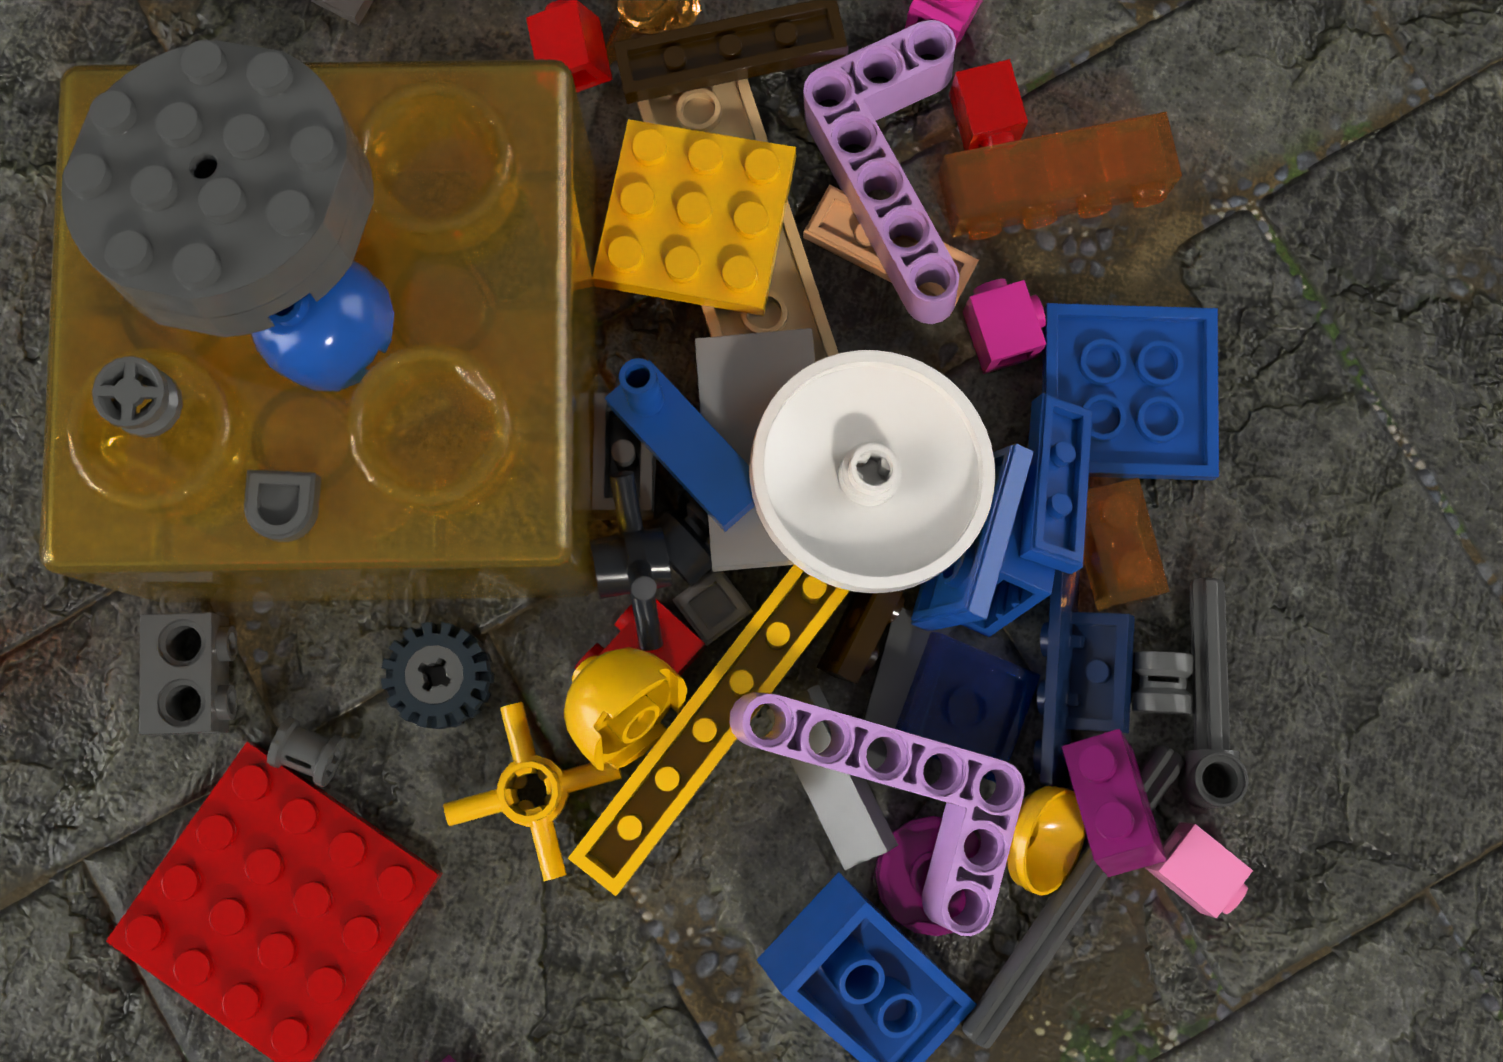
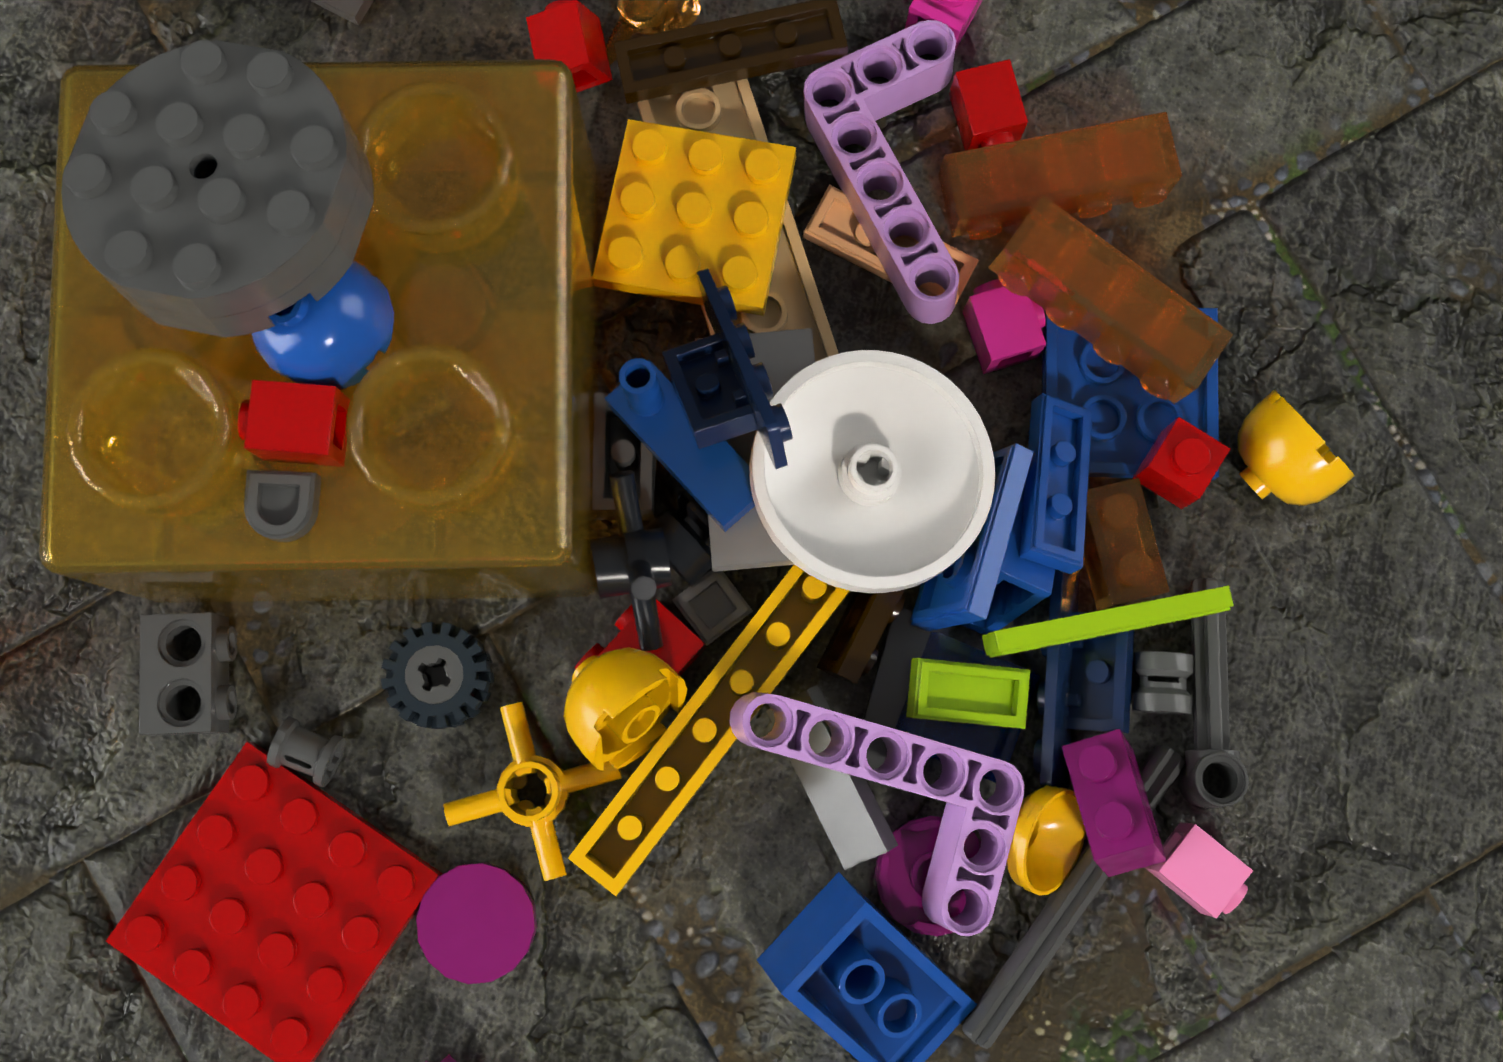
dark grey wheel [92,356,183,438] -> none
none -> red brick [238,380,352,467]
none -> magenta tile [416,862,537,984]
none -> dark blue bracket [662,268,793,469]
none -> lime tile [906,658,1030,729]
none -> lime tile [982,585,1234,658]
none -> clear orange brick [988,195,1233,404]
none -> red brick [1132,417,1230,509]
none -> yellow cylinder [1238,390,1355,506]

